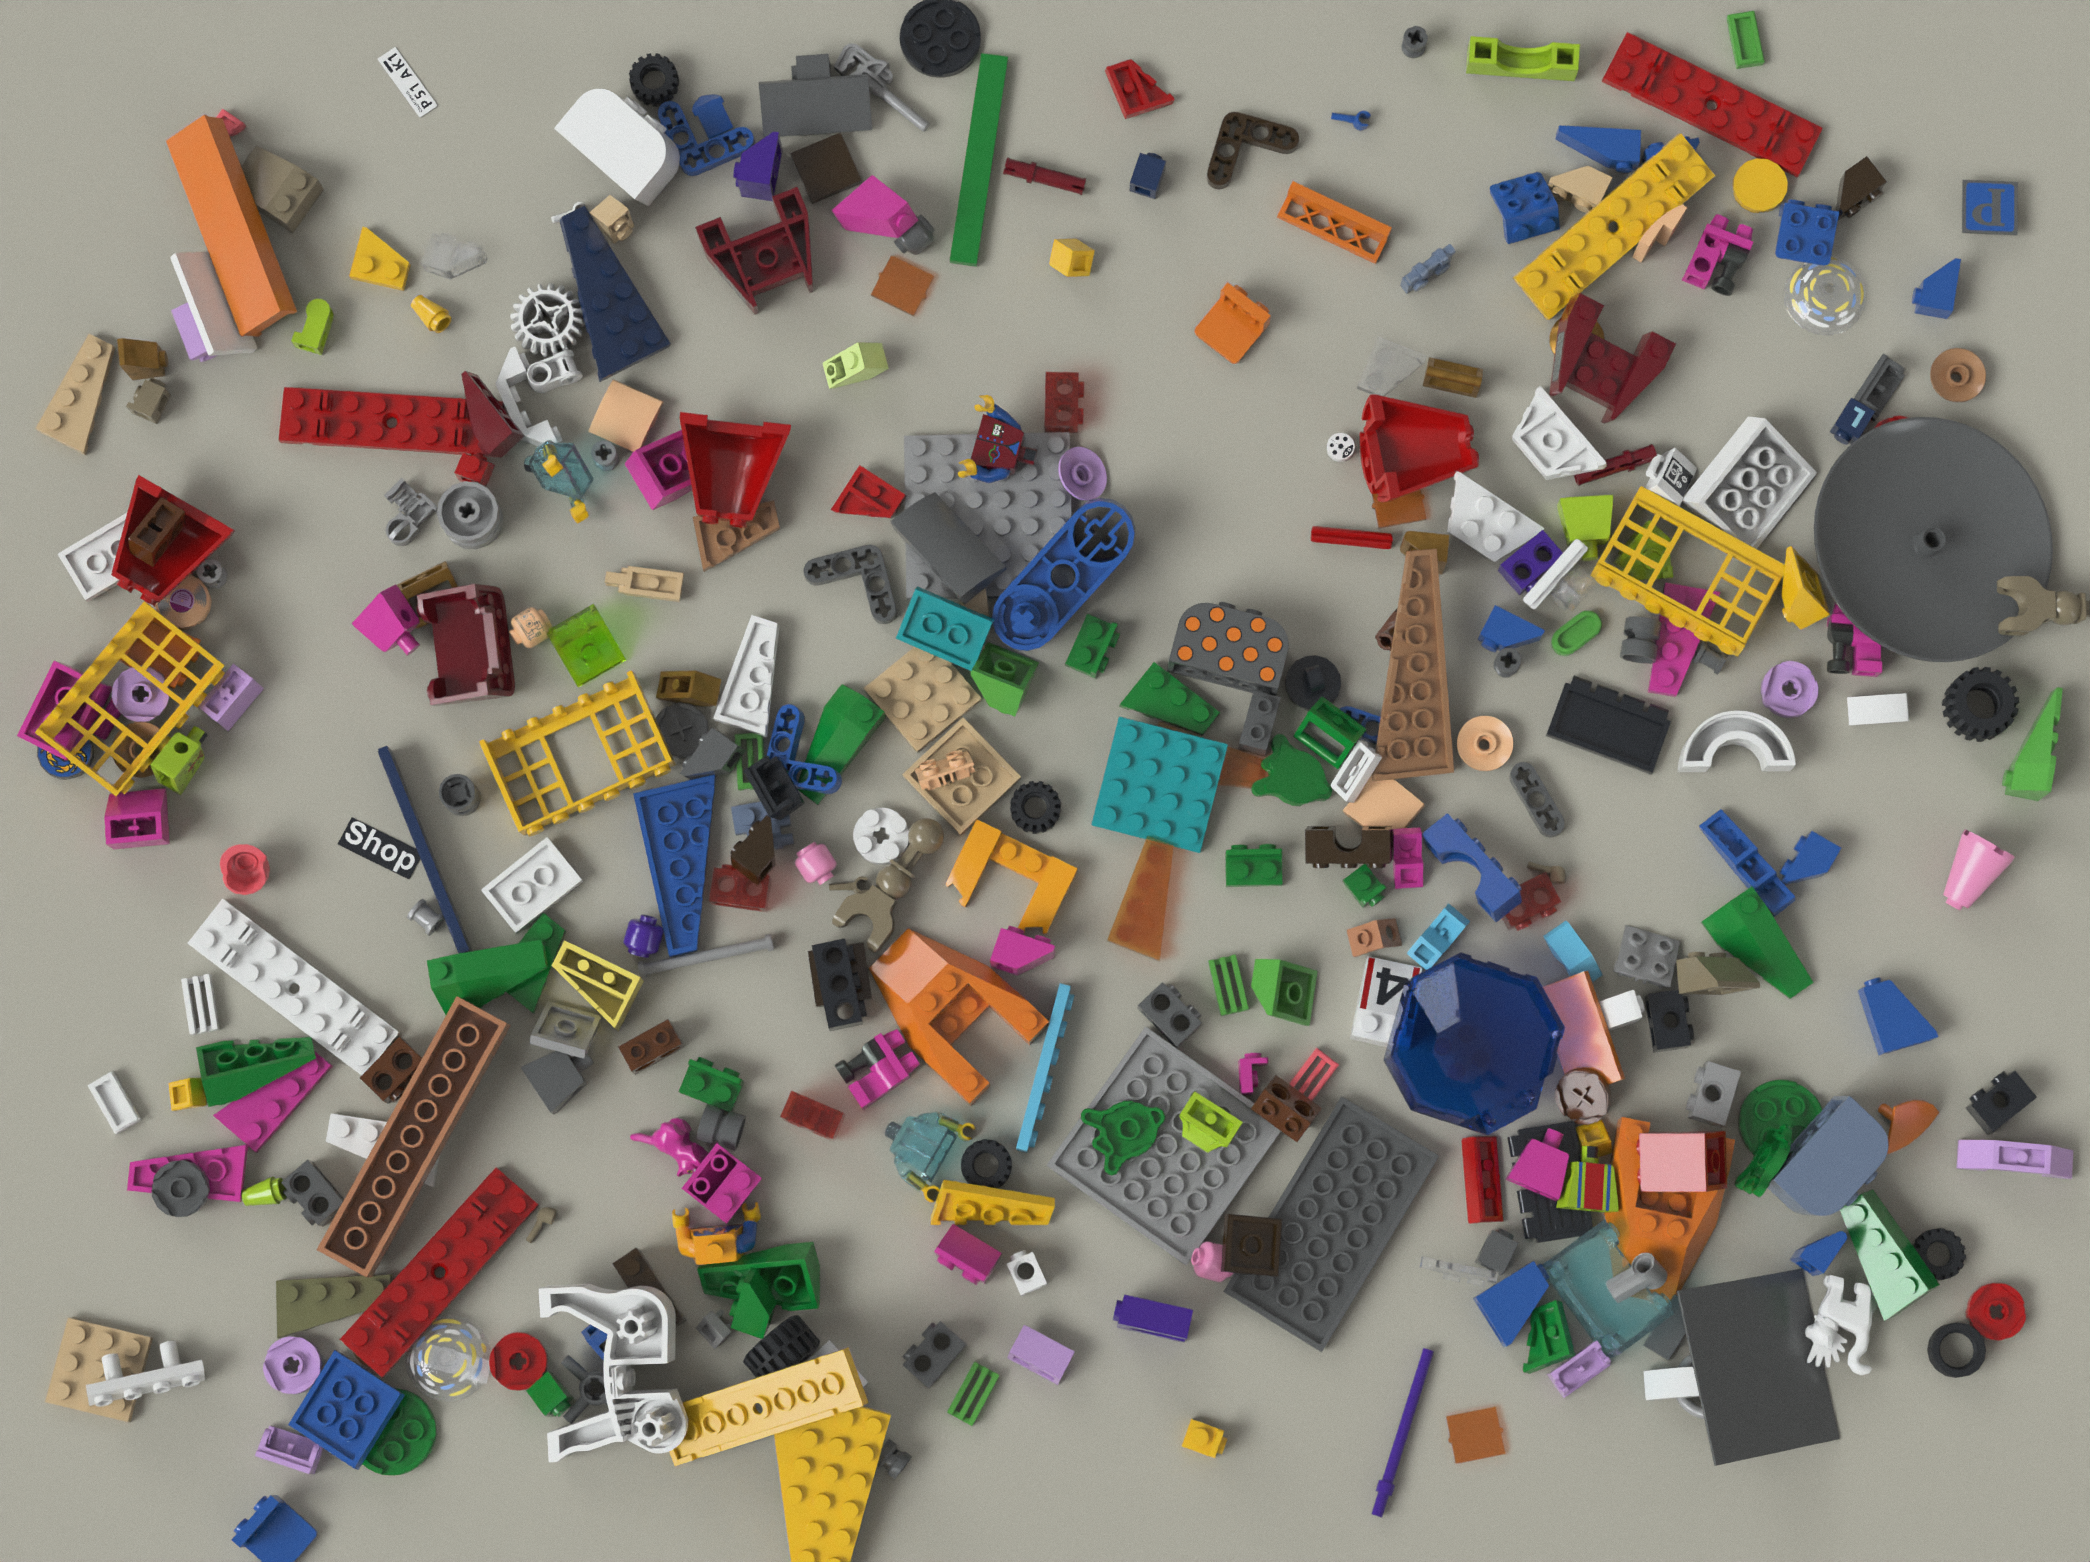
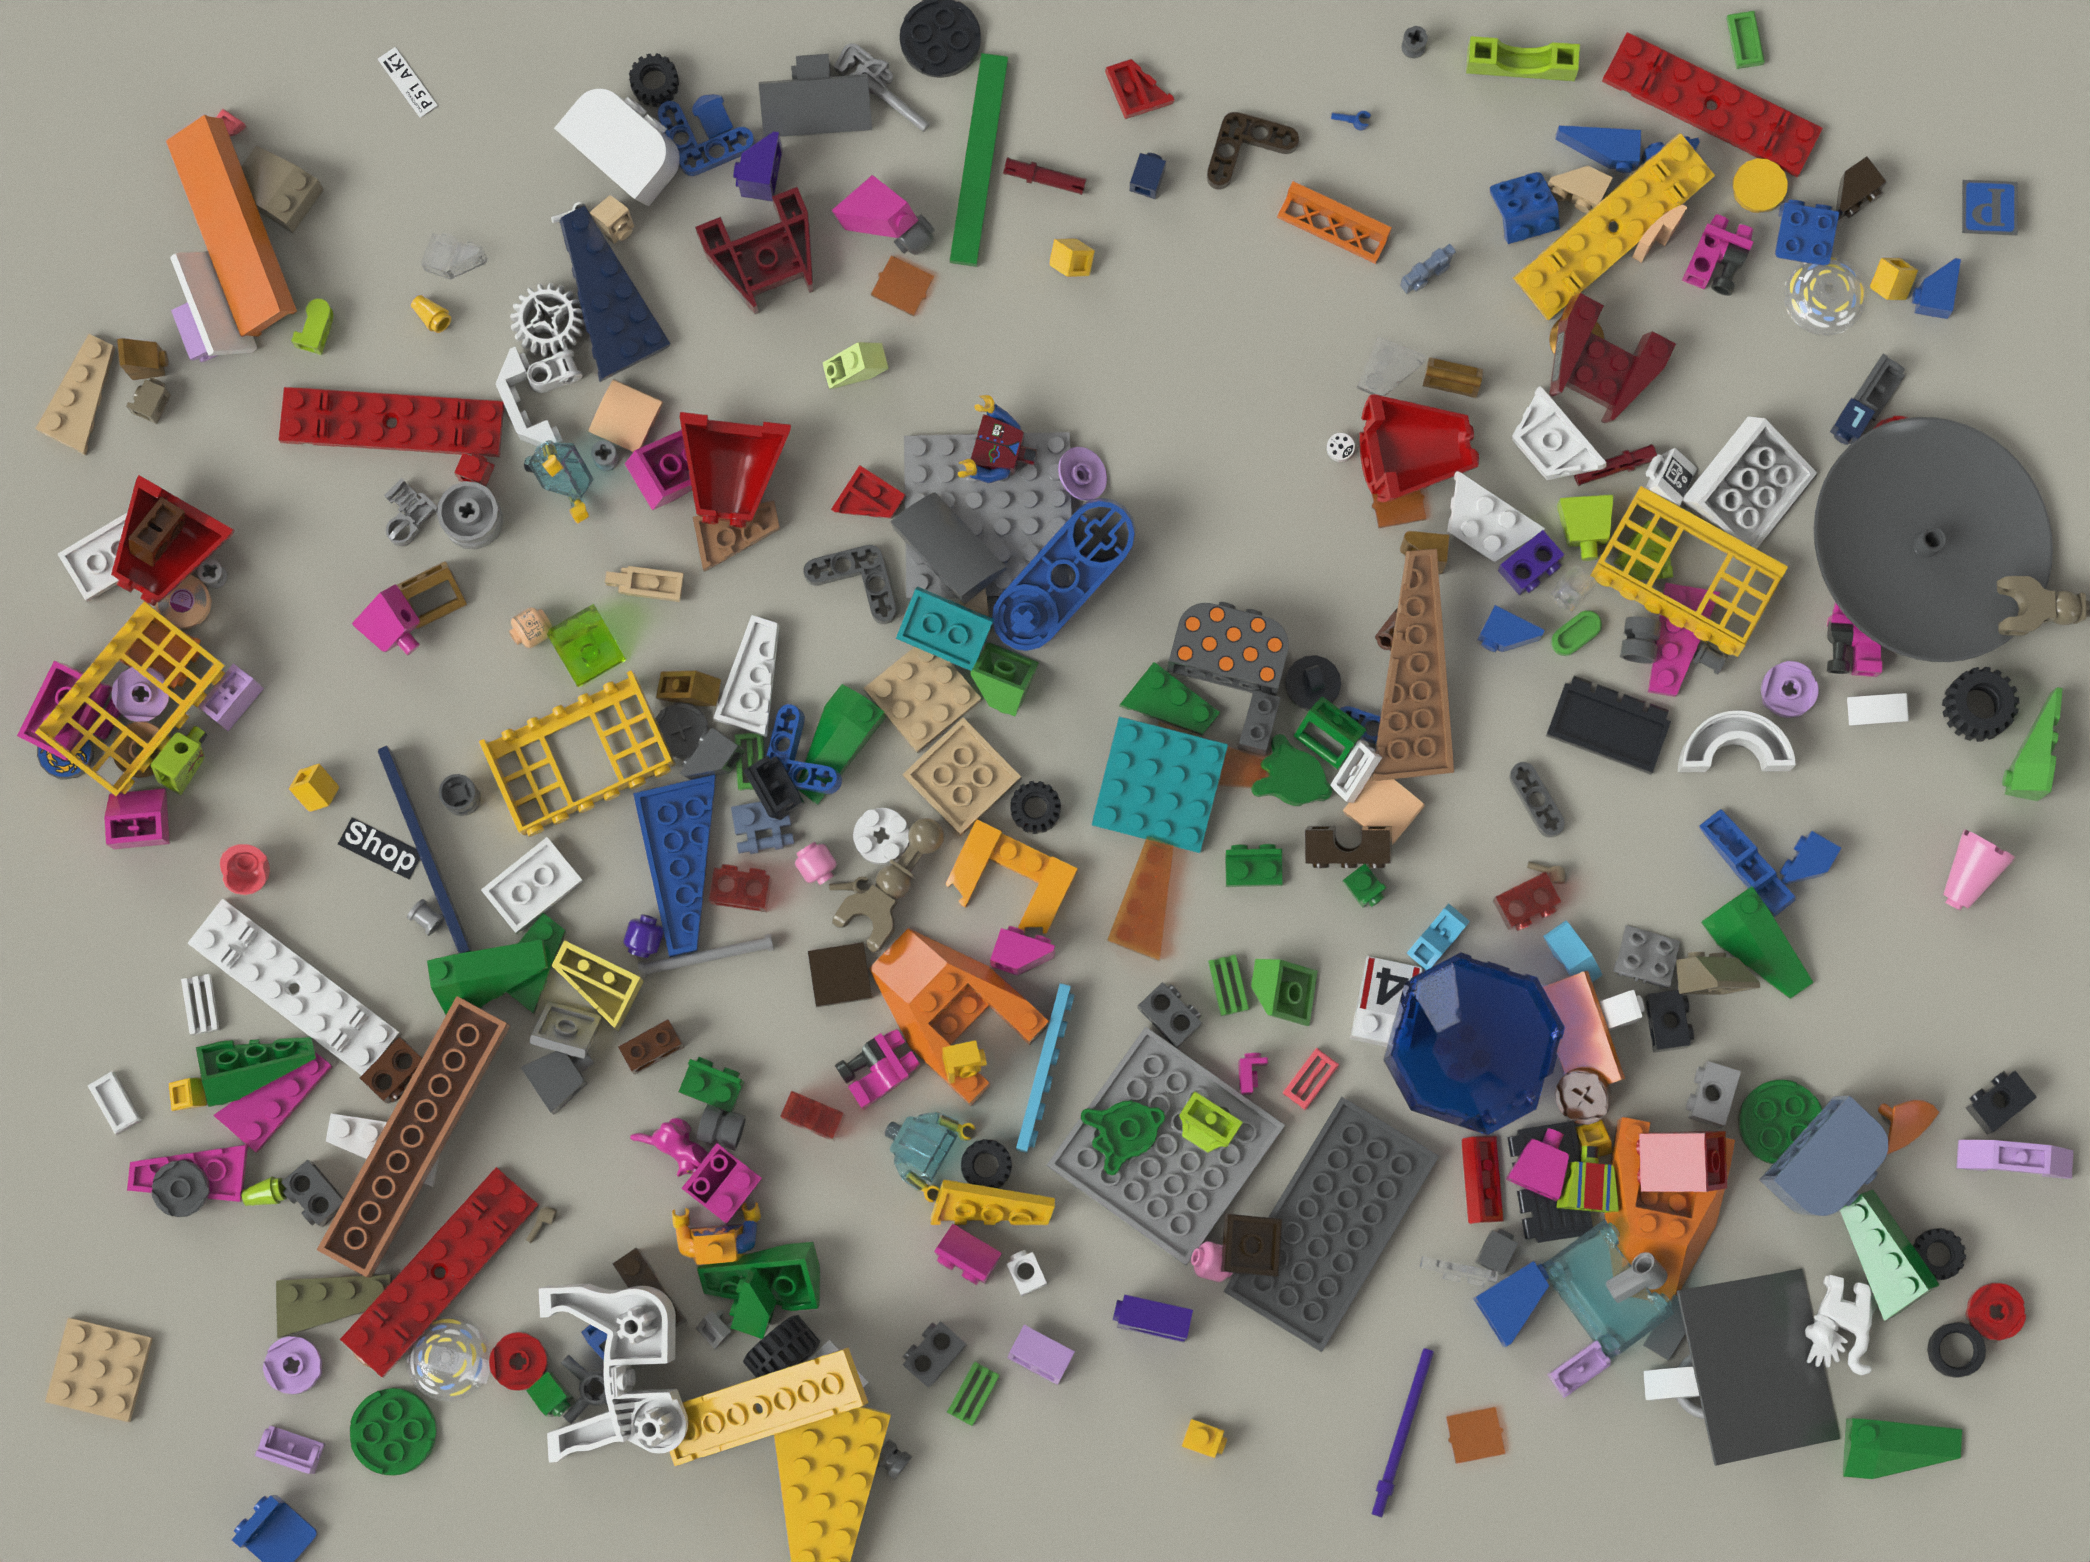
white plate [86,1341,205,1407] -> none
blue plate [288,1350,405,1470] -> none
yellow wing [349,227,411,291] -> none
dark red windscreen [417,584,515,706] -> none
dark red slope [461,371,524,458] -> none
dark brown slope [730,815,776,886] -> none
dark brown tile [790,132,862,204] -> none
black brick [812,938,867,1031] -> none
light nougat hinge [915,750,975,791] -> none
clear red brick [1044,372,1084,433] -> none
green bracket [1065,614,1121,679] -> none
orange bracket [1195,282,1271,364] -> none
reddish brown brick [1251,1075,1322,1142] -> none
red axle [1310,526,1393,549] -> none
nougat bracket [1347,918,1402,957] -> none
dark pink slope [1392,827,1423,889] -> none
blue arch [1422,813,1522,922] -> none
light nougat dish [1457,716,1513,771] -> none
dark grey bush [1493,648,1521,678] -> none
white axle [1523,539,1588,609] -> none
green wing [1523,1300,1576,1374] -> none
green tile [1734,1124,1793,1197] -> none
yellow slope [1782,546,1830,630] -> none
blue tile [1790,1231,1847,1276] -> none
blue slope [1858,977,1938,1055] -> none
medium nougat dish [1930,348,1986,402] -> none
none -> yellow panel [289,763,339,812]
none -> yellow brick [942,1040,987,1084]
none -> green wedge [1843,1418,1962,1479]
none -> yellow panel [1870,258,1918,300]

